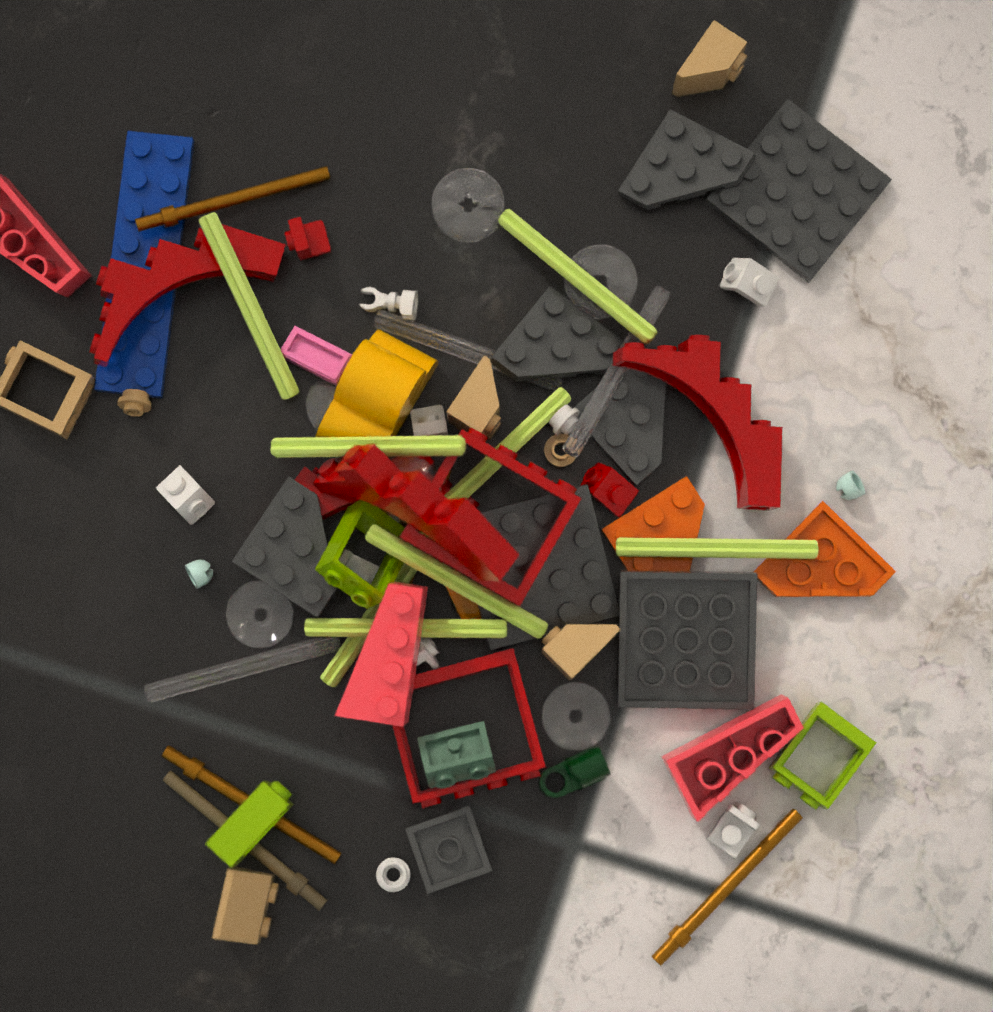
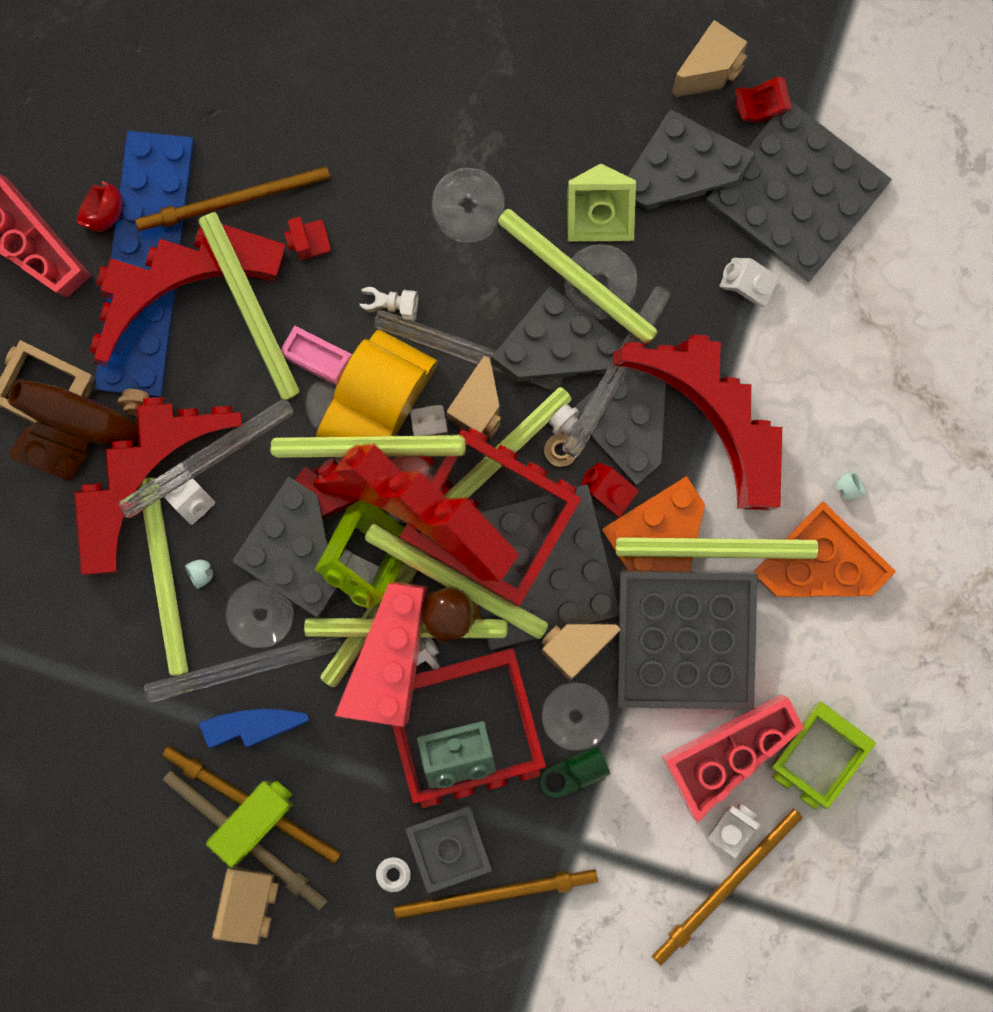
none -> reddish brown plate [8,379,138,481]
none -> red arch [74,397,242,575]
none -> red hair [77,181,123,232]
none -> clear axle [118,400,294,518]
none -> yellowish green axle [139,478,188,676]
none -> blue slope [198,709,311,749]
none -> pearl gold bar [394,869,598,920]
none -> reddish brown hair [422,587,475,642]
none -> yellowish green slope [567,164,636,242]
none -> red bracket [735,77,792,123]

